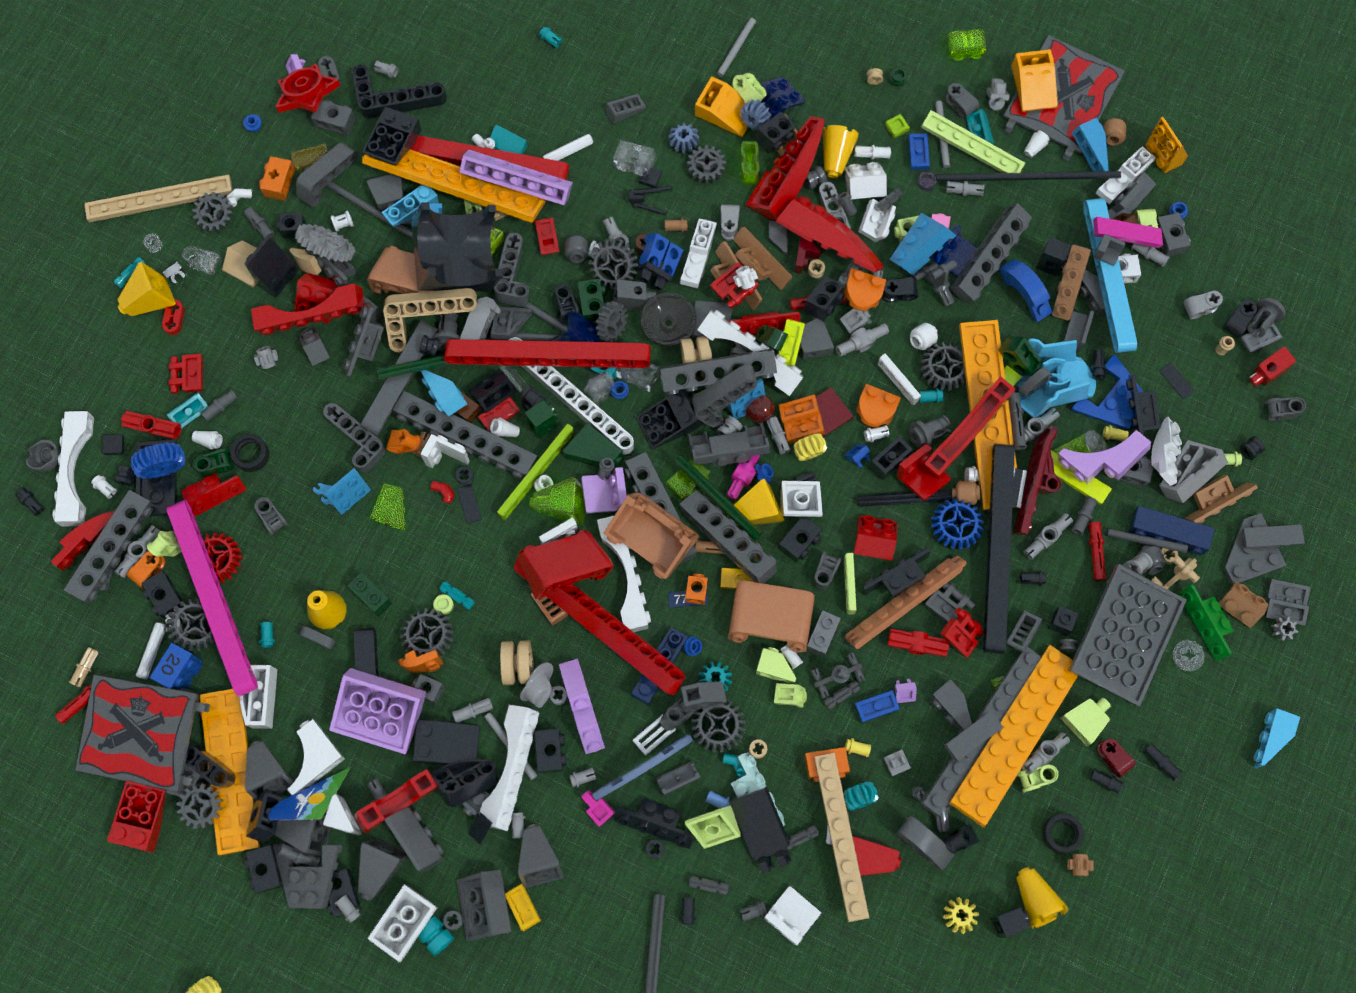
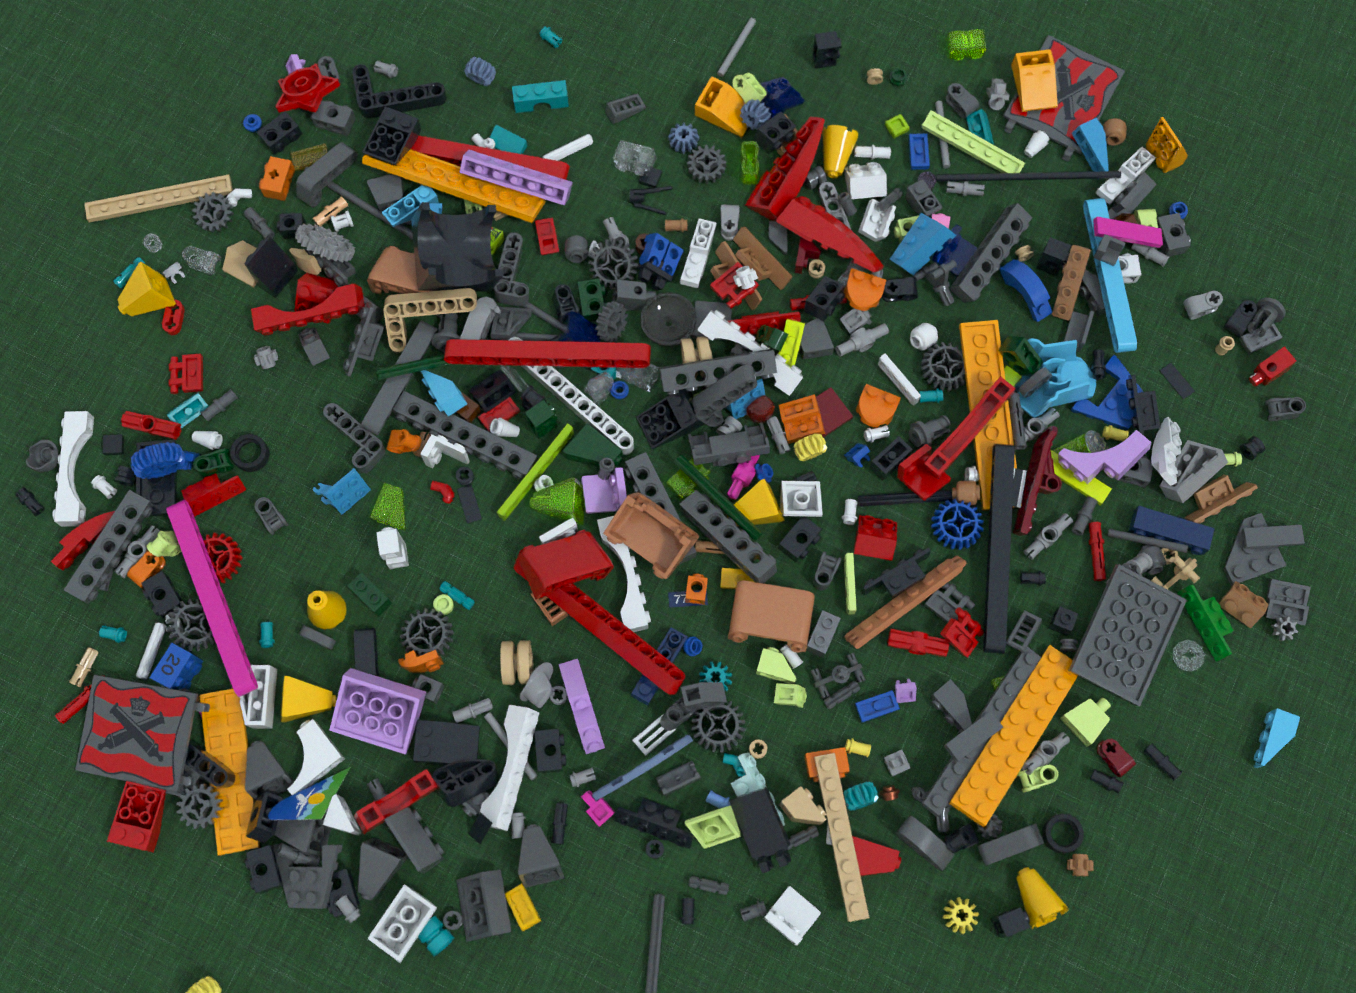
black wheel [419,335,439,356] -> none
none -> teal pin [99,625,127,643]
none -> blue tile [181,450,200,470]
none -> black brick [257,111,302,155]
none -> yellow slope [281,676,336,722]
none -> light nougat pin [312,196,349,227]
none -> white arch [377,527,409,569]
none -> sand blue gear [464,57,496,86]
none -> teal arch [512,80,569,113]
none -> black axle [551,803,568,844]
none -> tan slope [779,786,827,825]
none -> black brick [812,31,842,69]
none -> white pin [842,499,857,525]
none -> copper plate [879,785,900,801]
none -> dark grey slope [905,179,943,216]
none -> dark grey gear [977,814,1002,840]
none -> dark grey beam [977,824,1044,866]
none -> tan bush [1015,245,1034,262]

